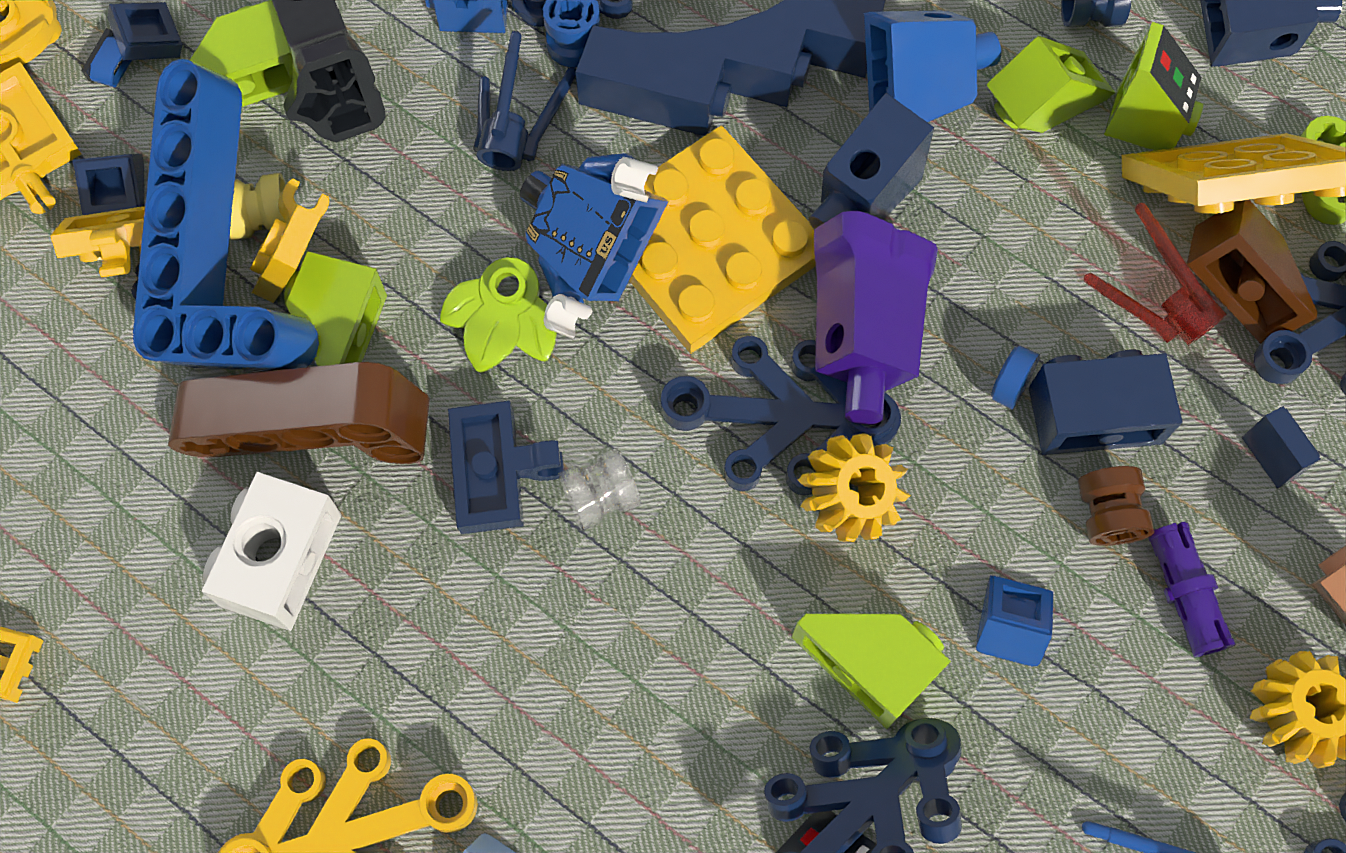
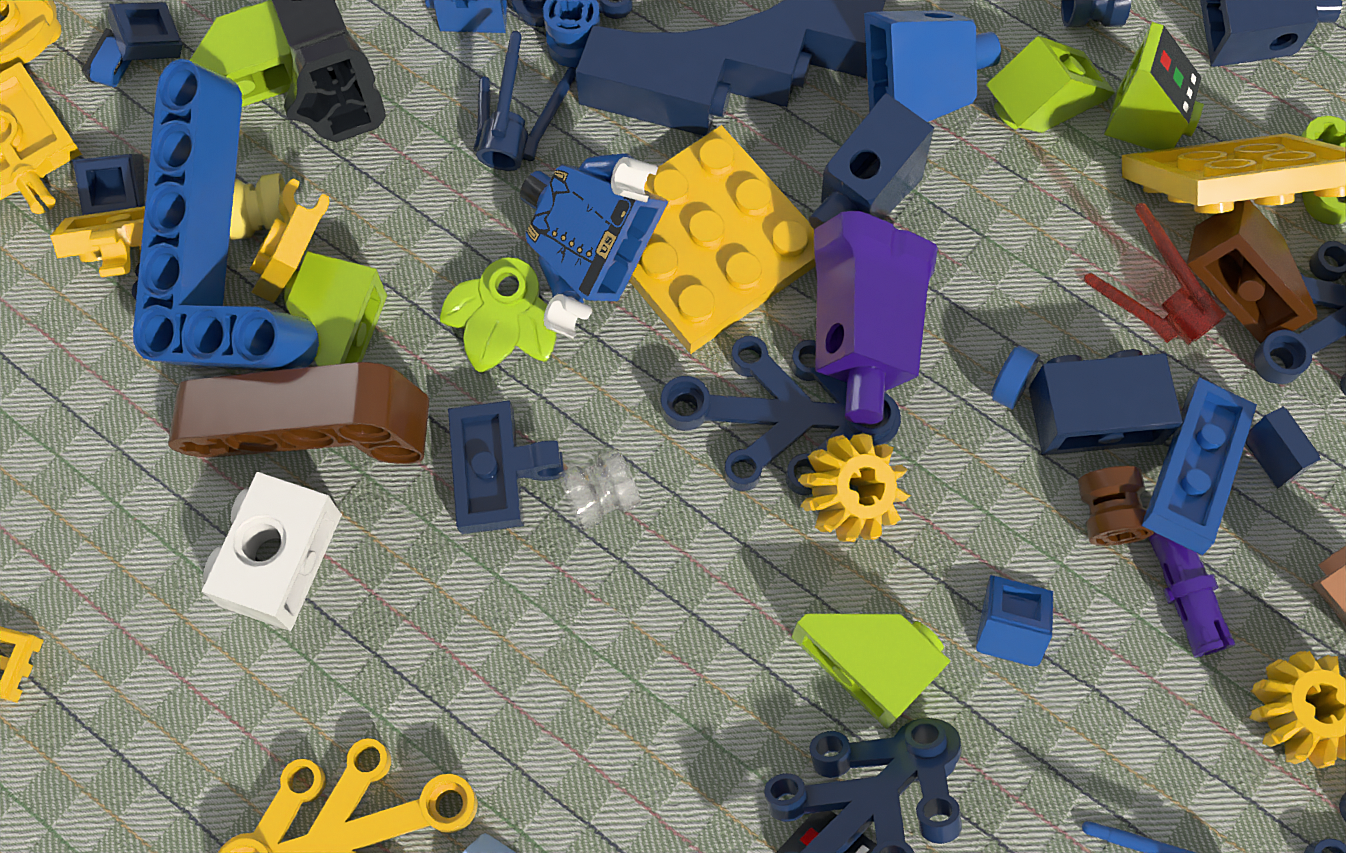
none -> blue plate [1141,377,1257,556]

